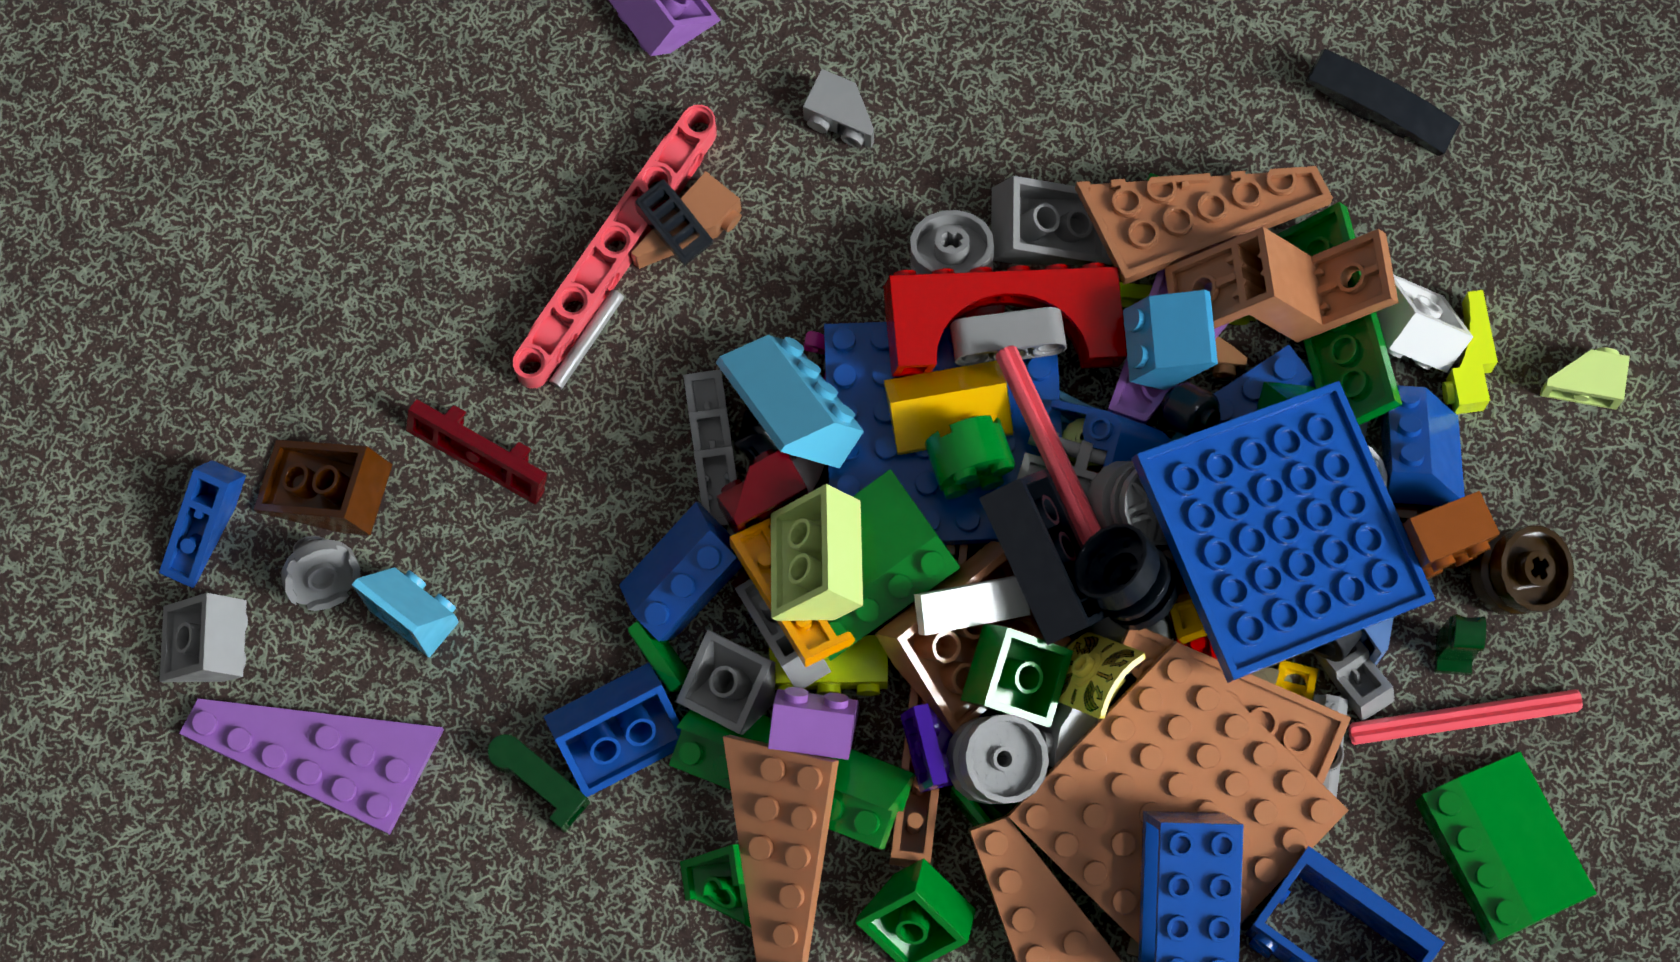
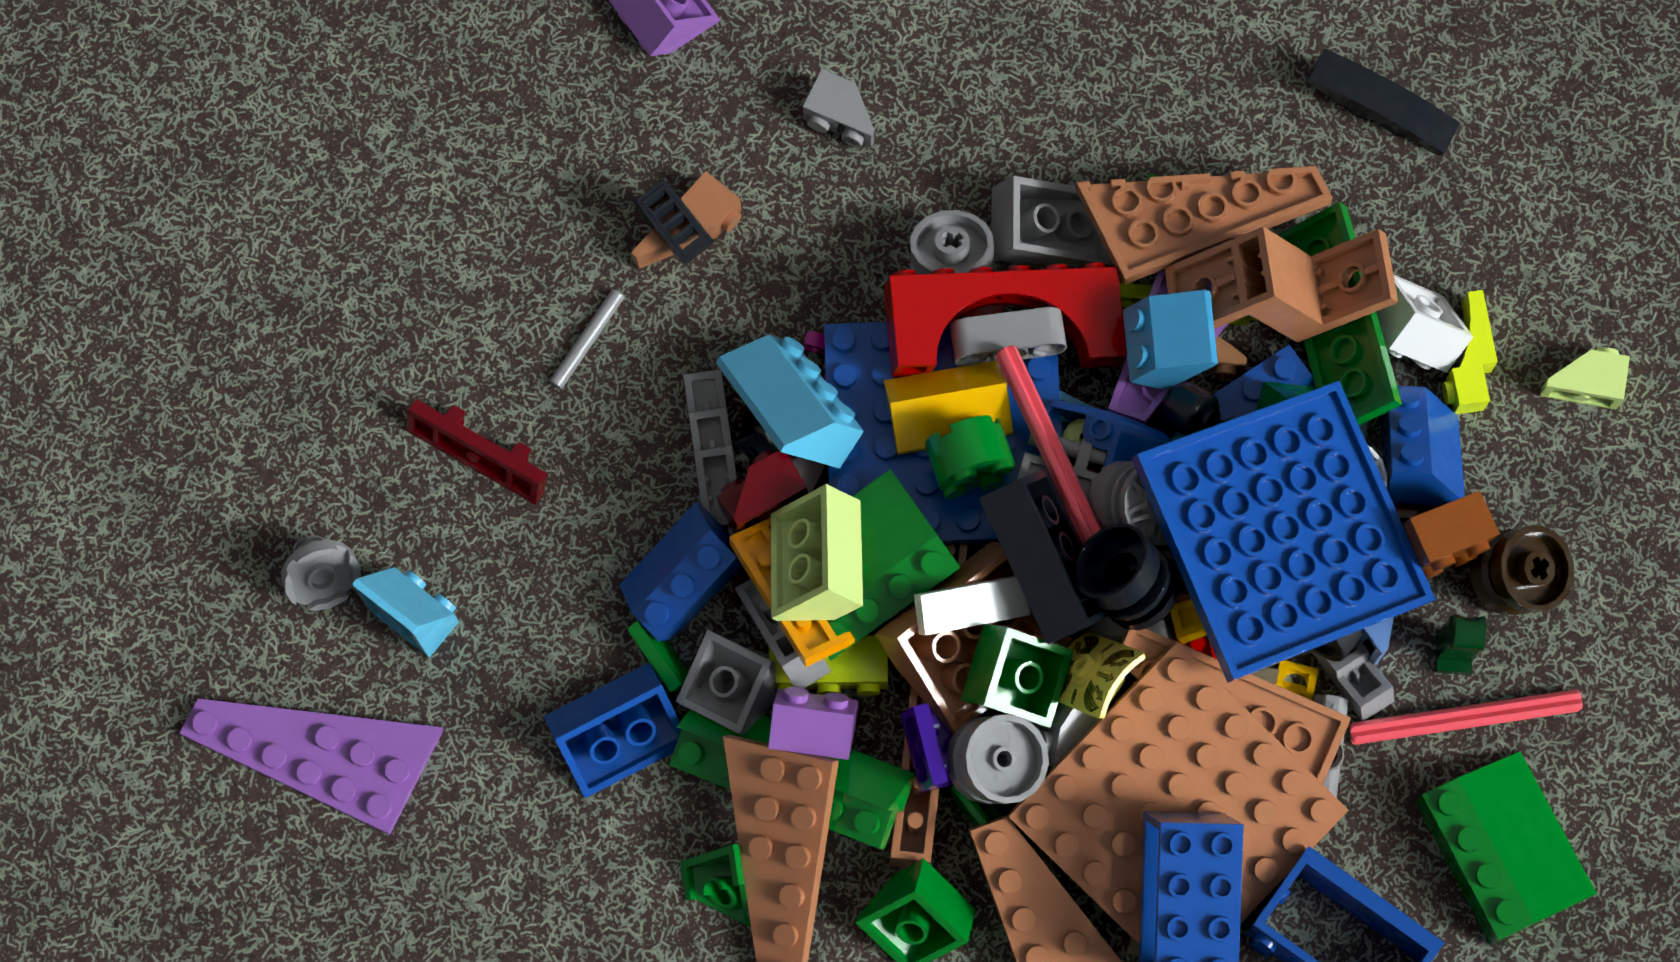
blue slope [159,460,246,588] -> none
light grey slope [159,593,248,682] -> none
reddish brown slope [253,440,393,536] -> none
dark green leg [488,734,590,833] -> none
coral beam [513,105,717,388] -> none

